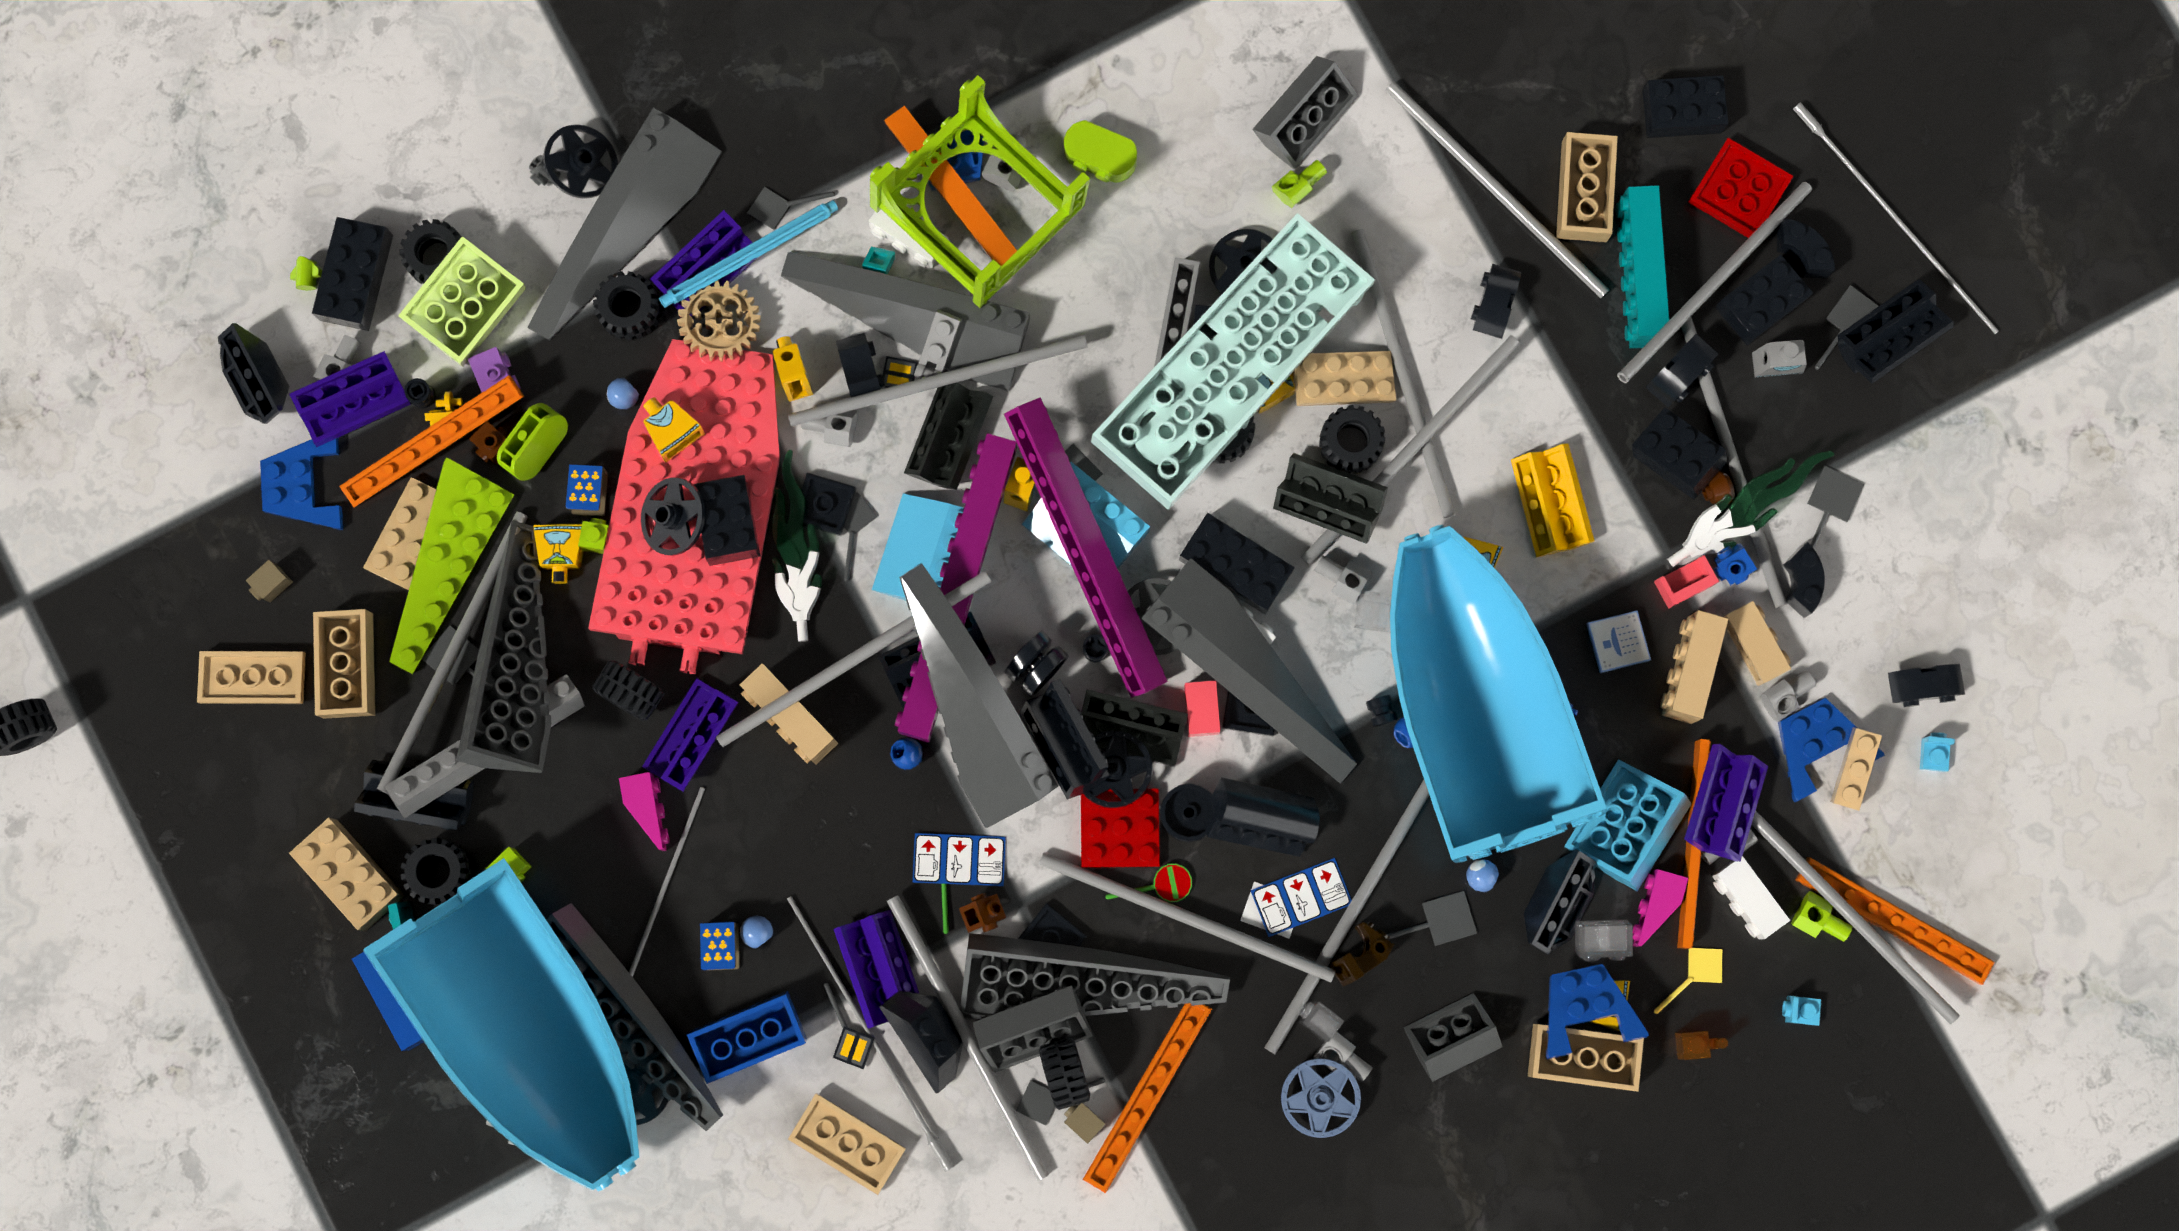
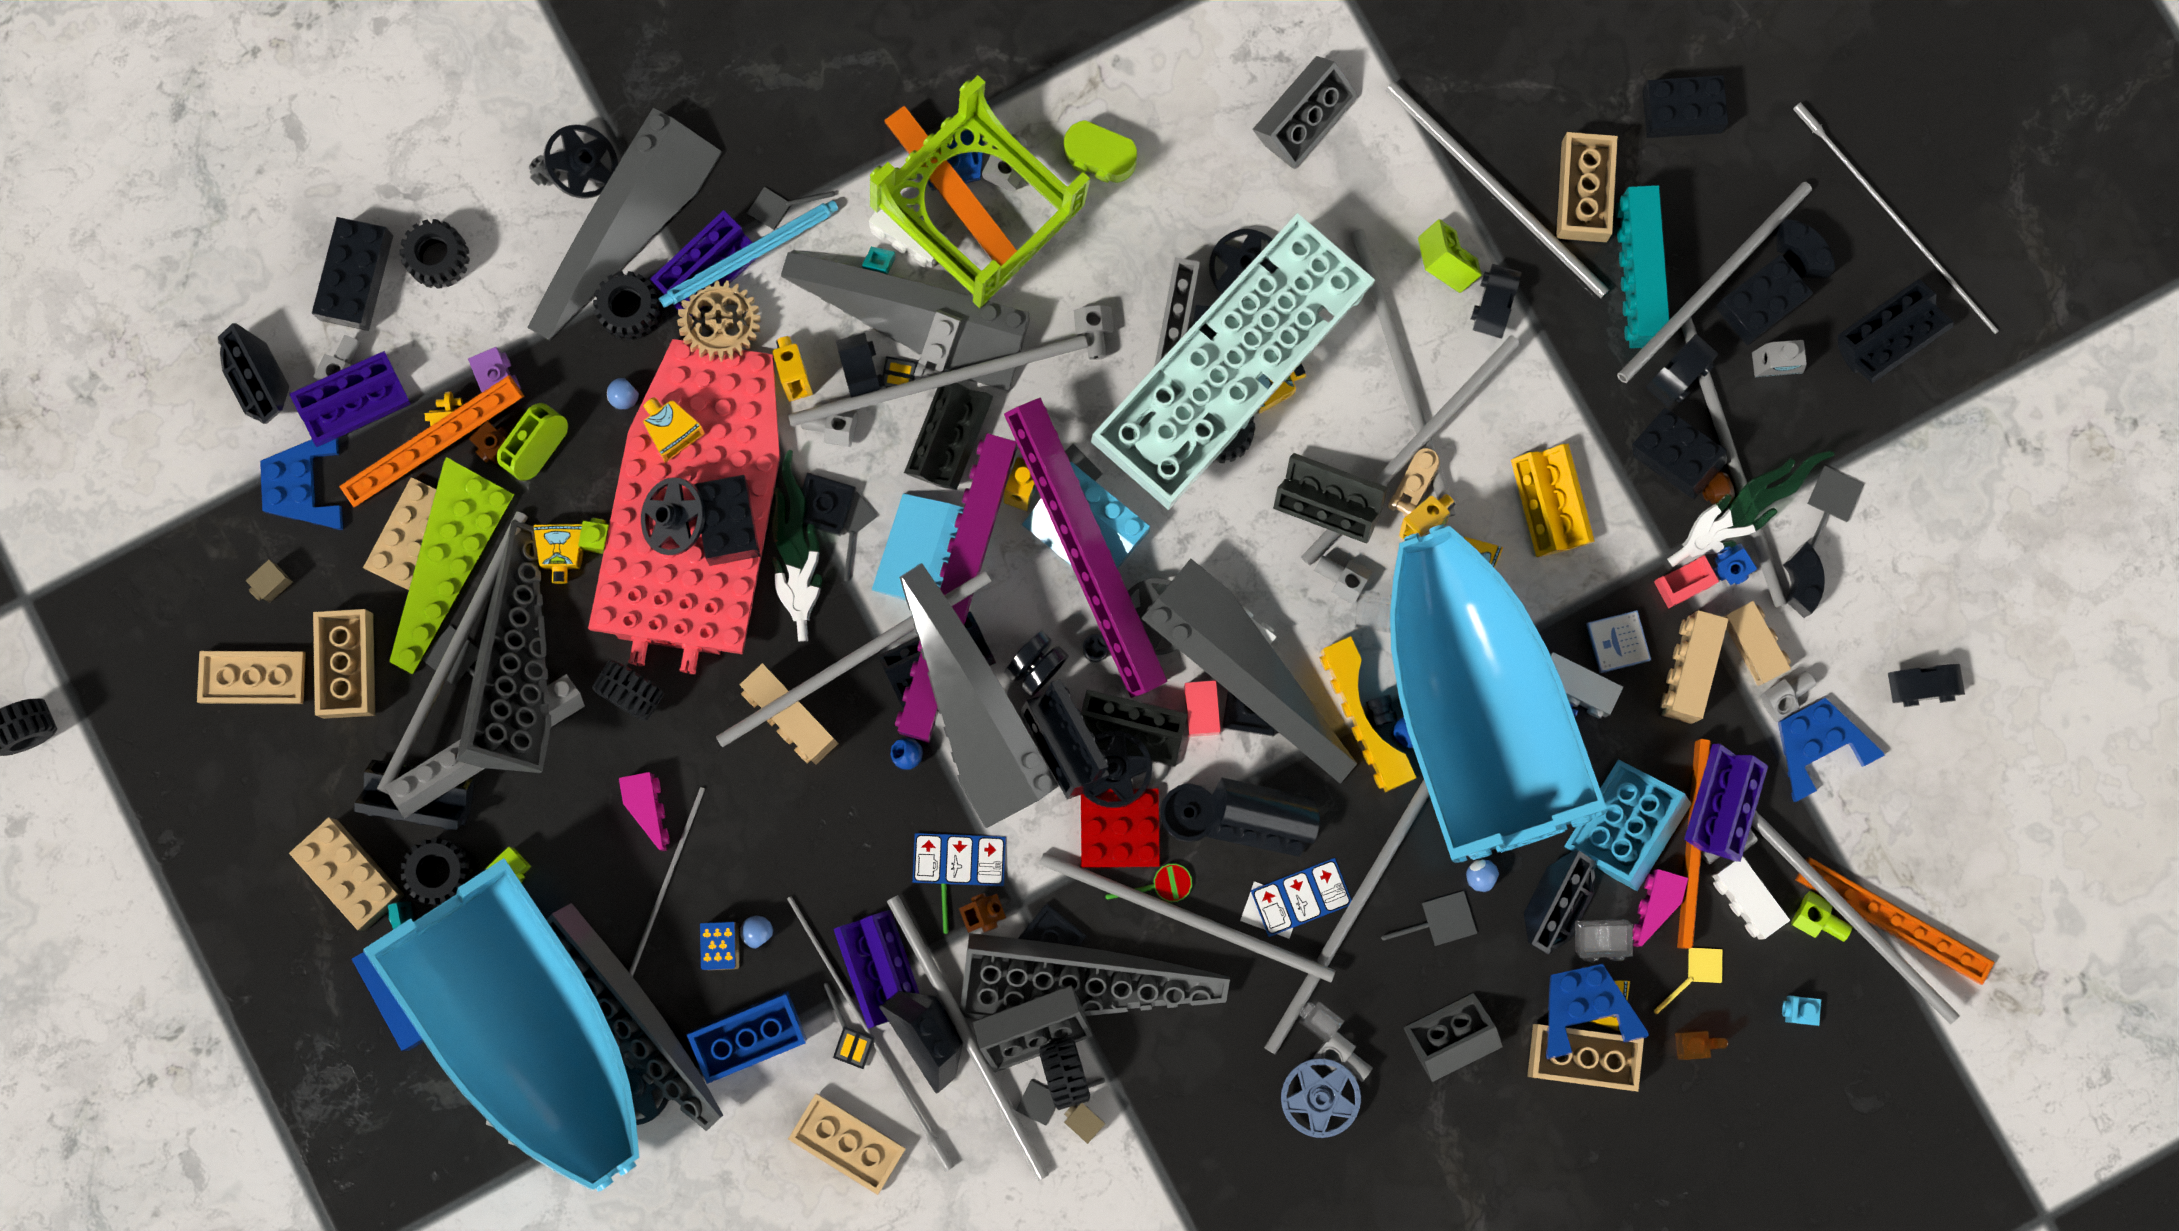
lime piece [290,256,323,291] -> none
yellowish green slope [398,236,526,367] -> none
black wheel [404,378,436,409] -> none
blue piece [566,464,609,516] -> none
dark purple slope [642,678,738,792] -> none
orange tile [1083,1003,1212,1193] -> none
black brick [1179,512,1295,615] -> none
lime piece [1271,160,1327,208] -> none
tan plate [1293,351,1396,406] -> none
black tyre [1319,405,1386,474] -> none
dark brown tile [1329,922,1394,987] -> none
red plate [1688,138,1793,238] -> none
dark grey piece [1815,285,1879,370] -> none
tan brick [1830,727,1882,811] -> none
medium azure bracket [1920,732,1955,772] -> none
none -> light grey piece [1074,305,1114,360]
none -> yellow arch [1319,636,1416,793]
none -> tan plate [1388,448,1440,517]
none -> yellow torso [1399,494,1456,540]
none -> lime panel [1418,219,1482,293]
none -> white brick [1550,652,1623,718]

